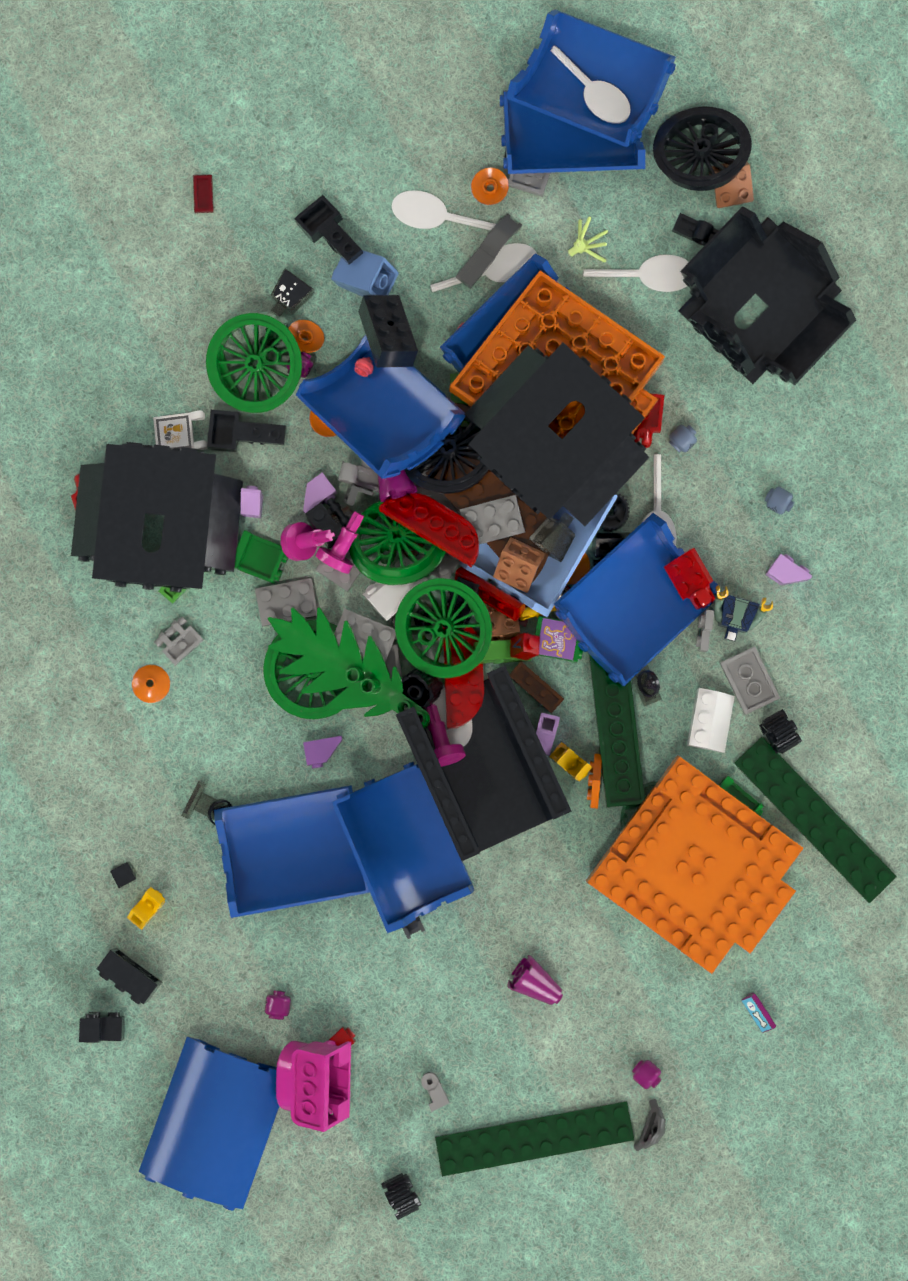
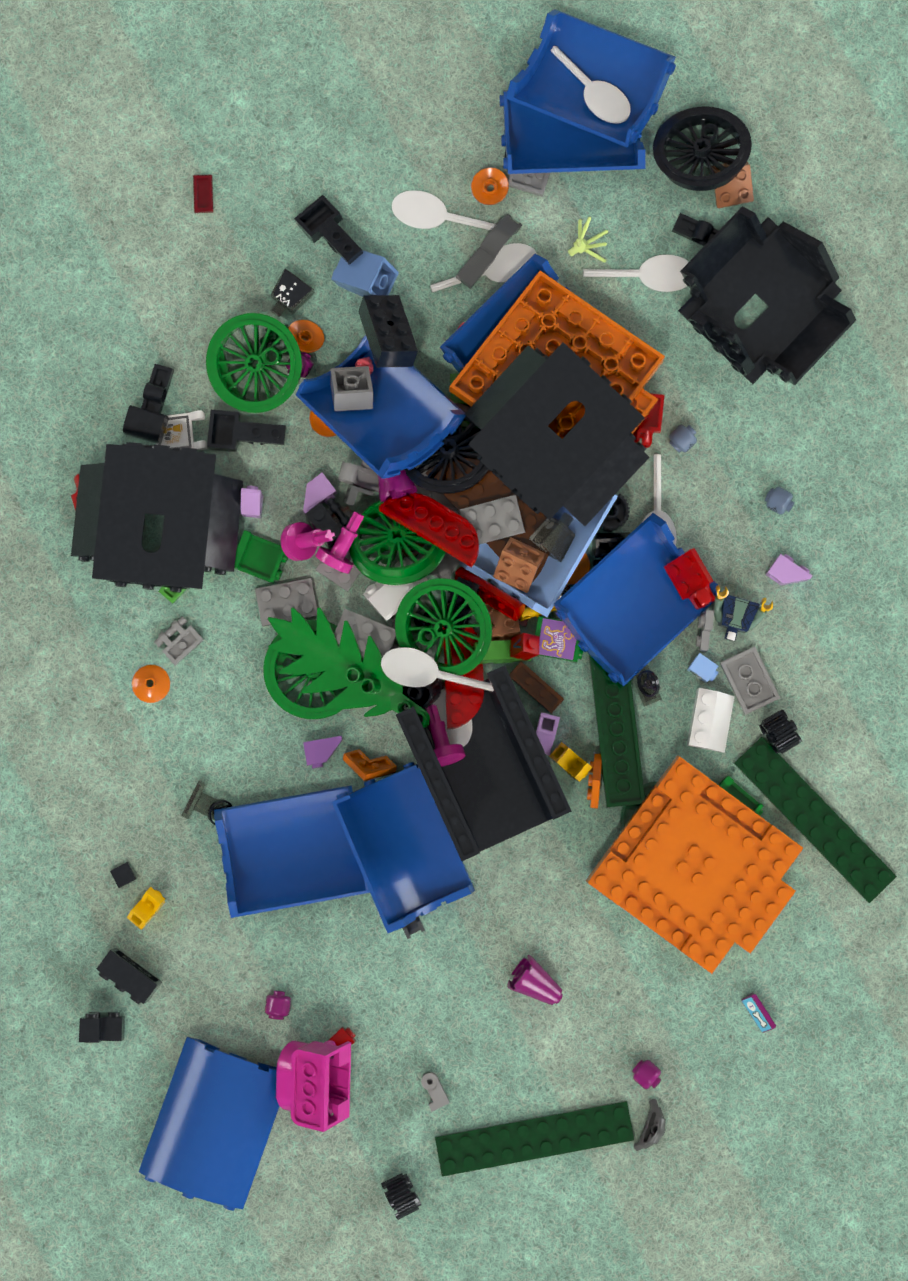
none -> black plate [123,364,174,445]
none -> light grey slope [330,366,373,411]
none -> orange plate [343,749,397,781]
none -> white piece [381,647,494,692]
none -> light blue brick [687,653,719,683]

